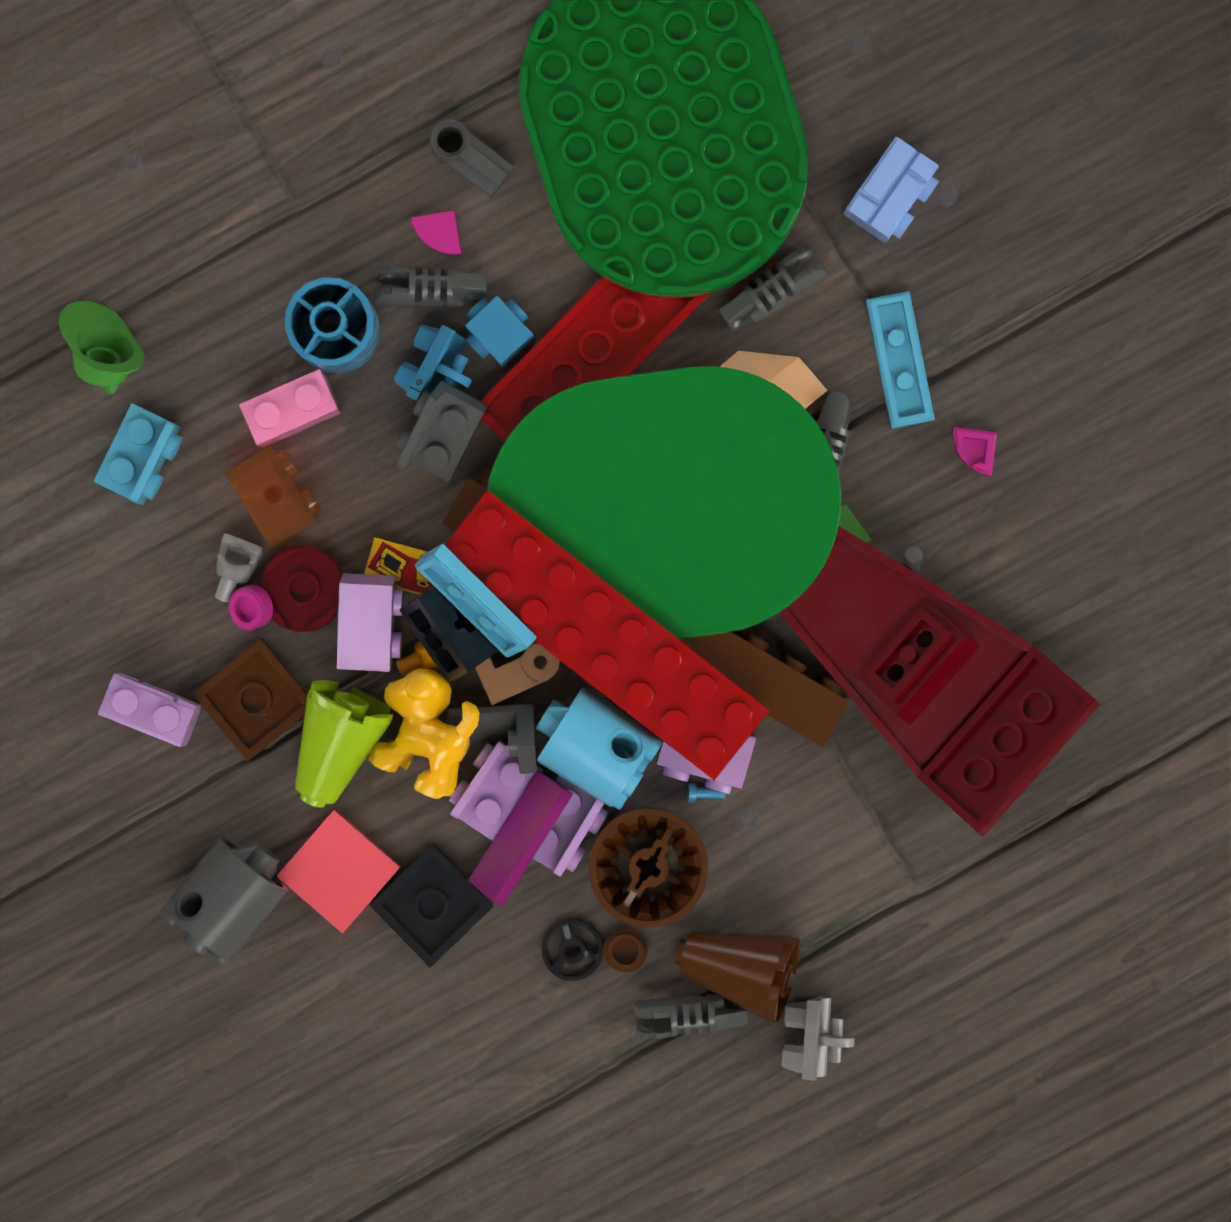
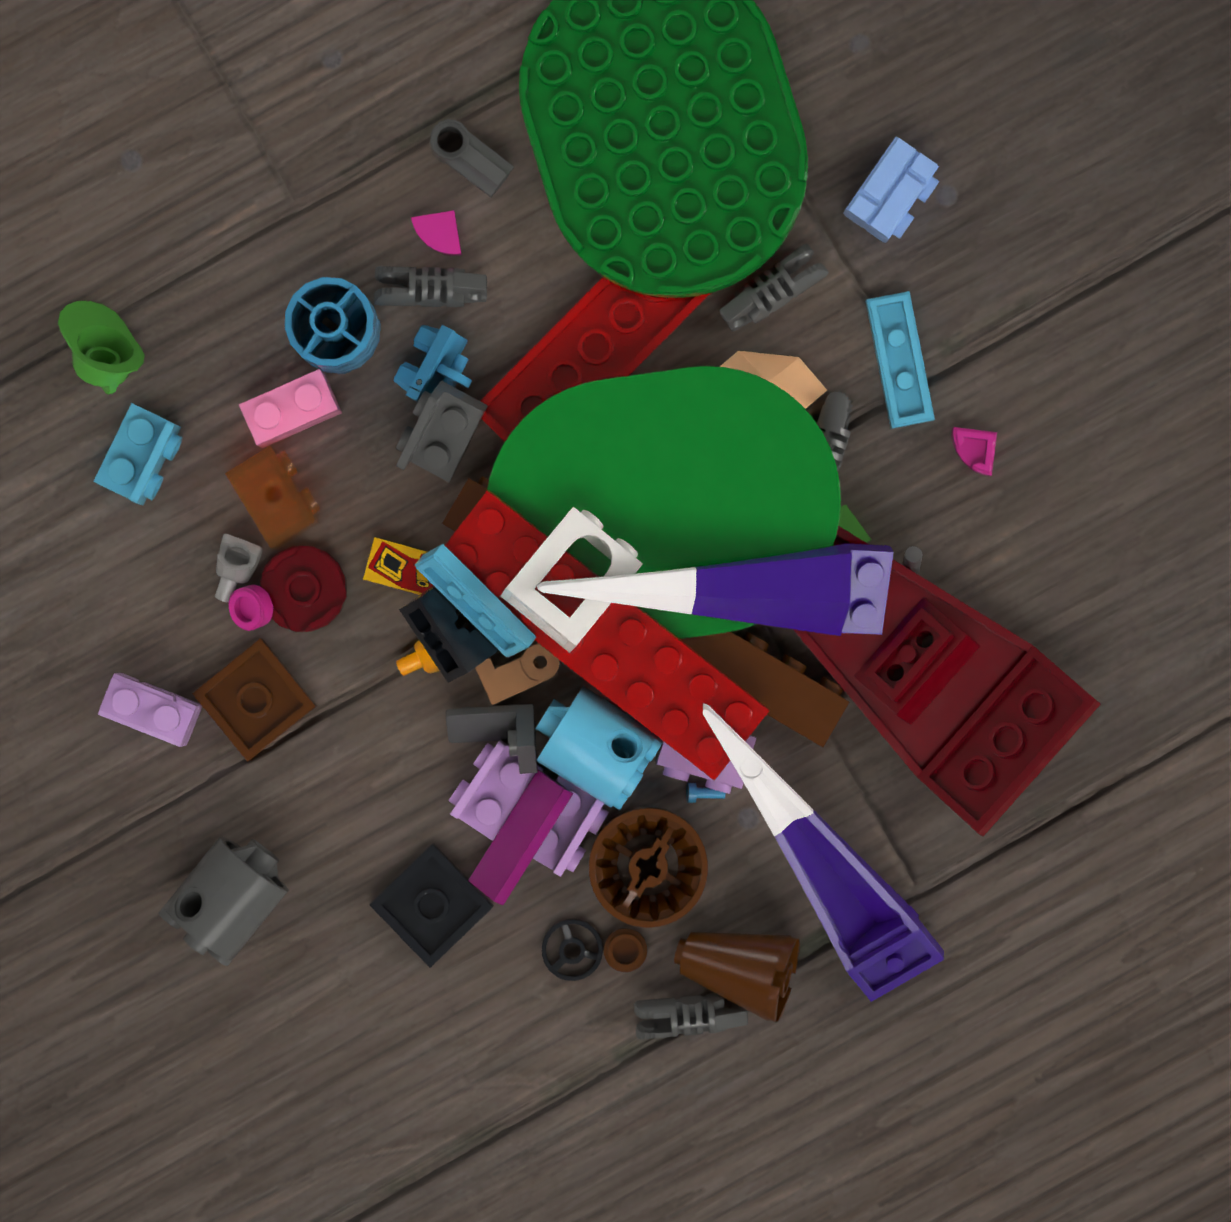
coral tile [277,809,401,934] -> none
lime cone [295,680,393,808] -> none
lavender brick [337,573,404,672] -> none
yellow animal [368,668,480,799] -> none
dark azure brick [465,296,534,368] -> none
light grey hips [781,996,855,1081] -> none
none -> white panel [501,507,643,653]
none -> dark purple plate [537,544,894,636]
none -> dark purple plate [703,703,944,1002]

